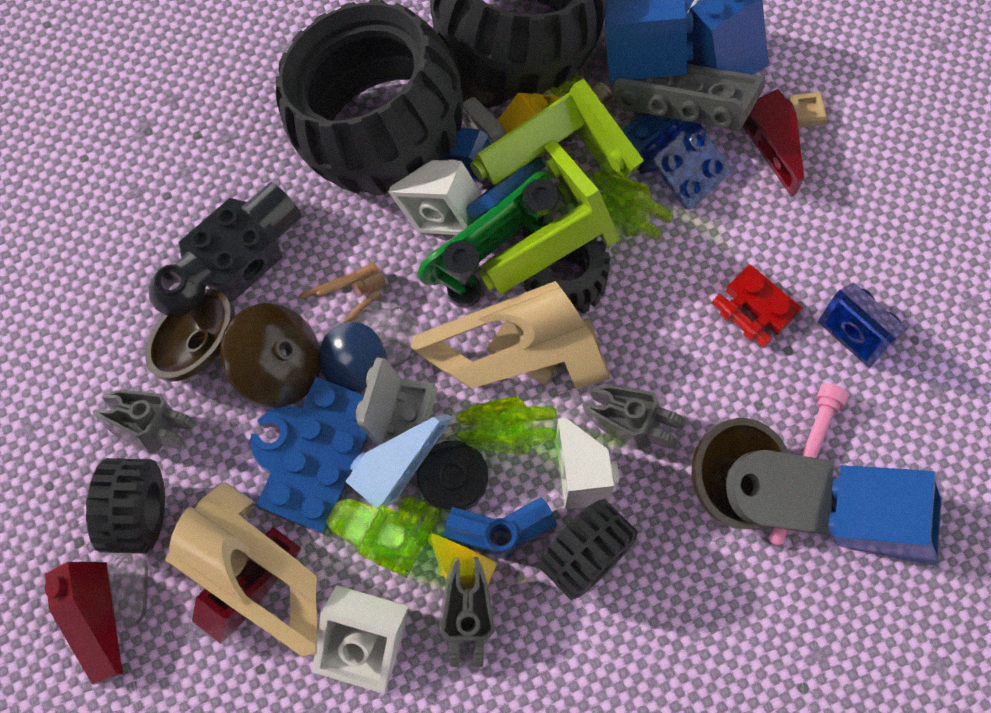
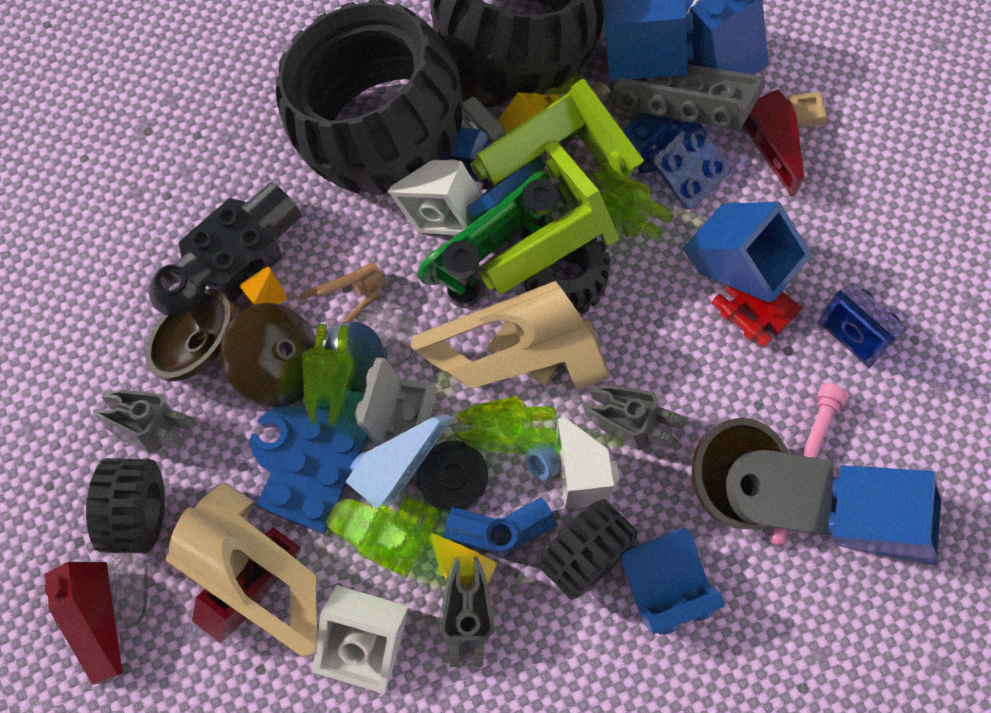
none -> light orange slope [240,266,287,306]
none -> clear neon green hinge [302,324,356,427]
none -> medium blue tile [525,443,560,481]
none -> blue bracket [620,528,725,635]
none -> blue slope [682,202,812,302]

